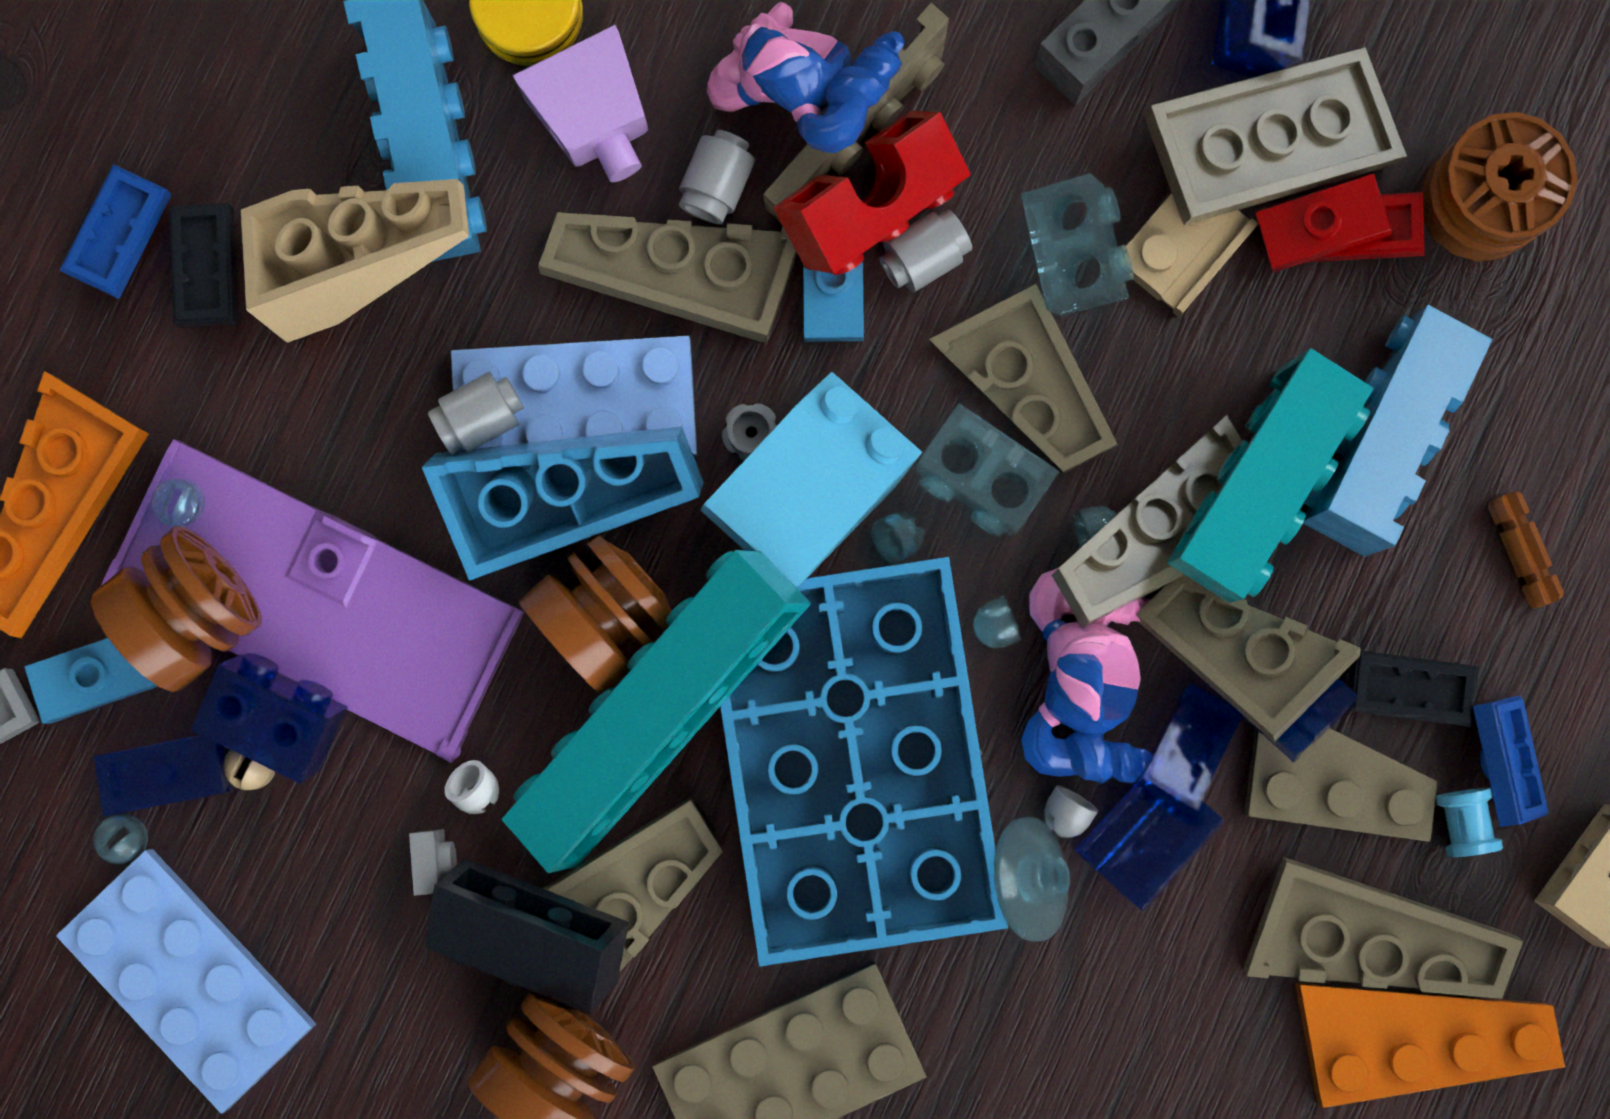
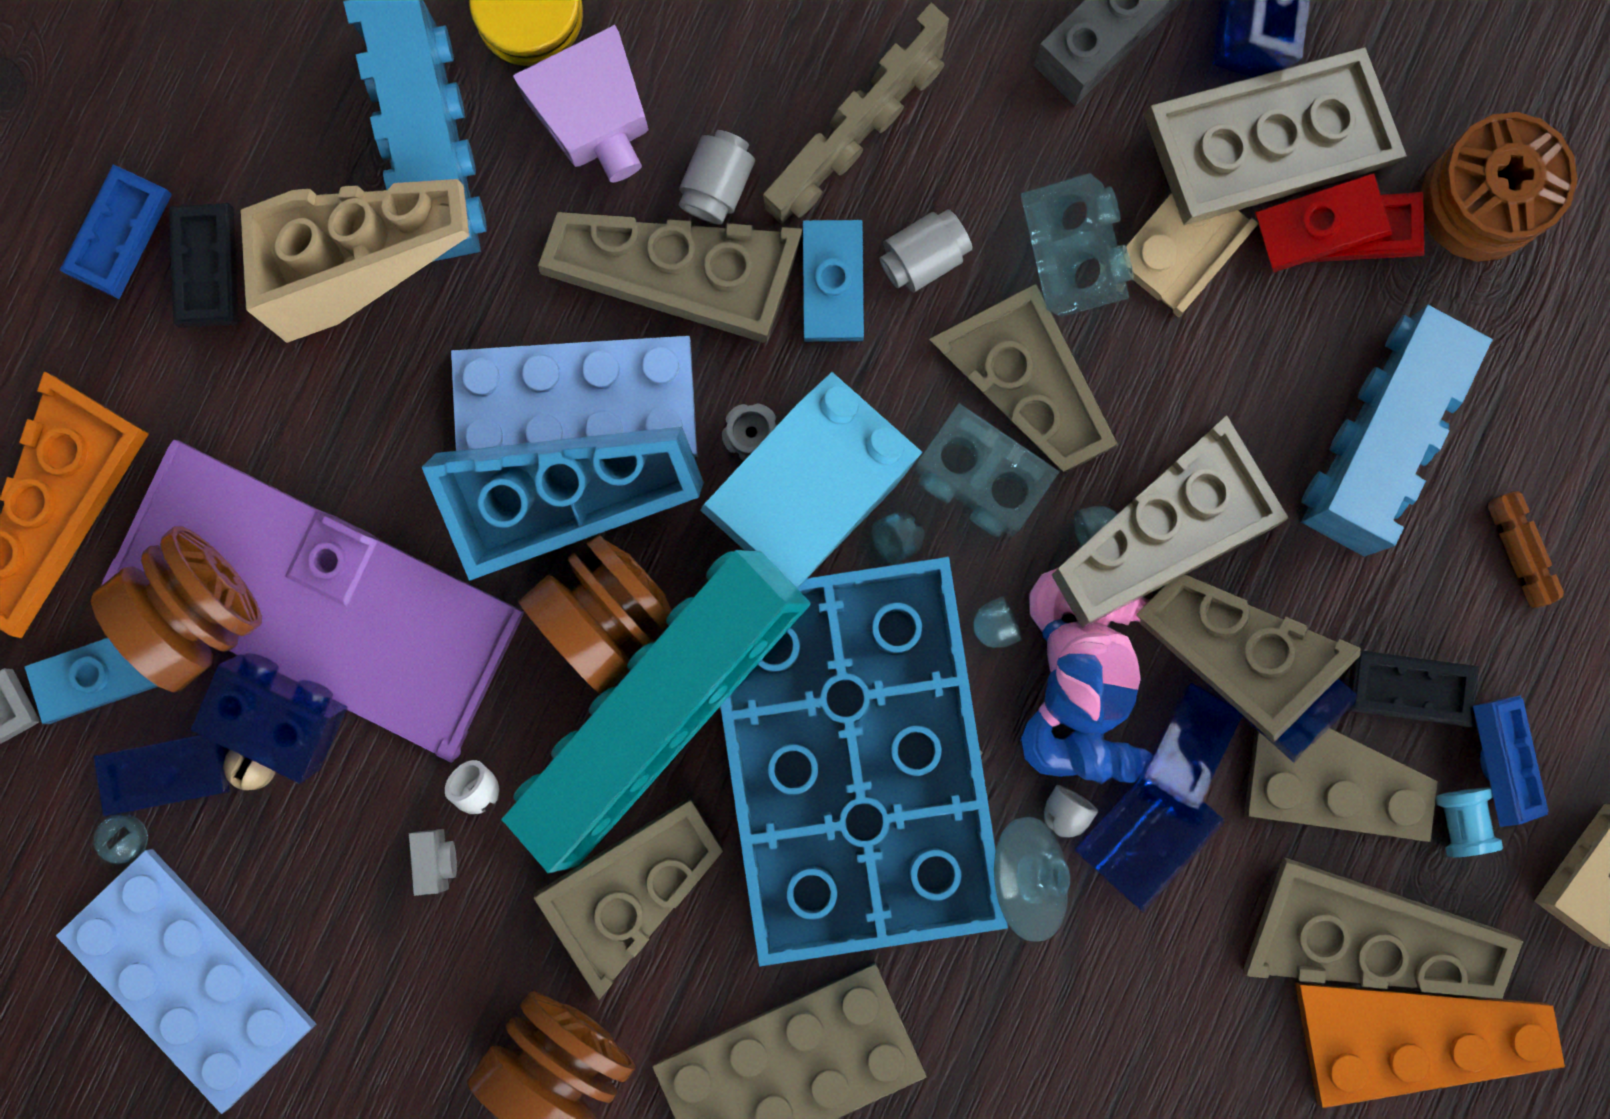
clear light blue hinge [151,478,205,527] -> none
black brick [425,858,629,1014] -> none
light grey brick [428,371,524,454] -> none
blue hair [706,2,905,153] -> none
red arch [773,111,971,275] -> none
teal wedge [1167,348,1374,603] -> none

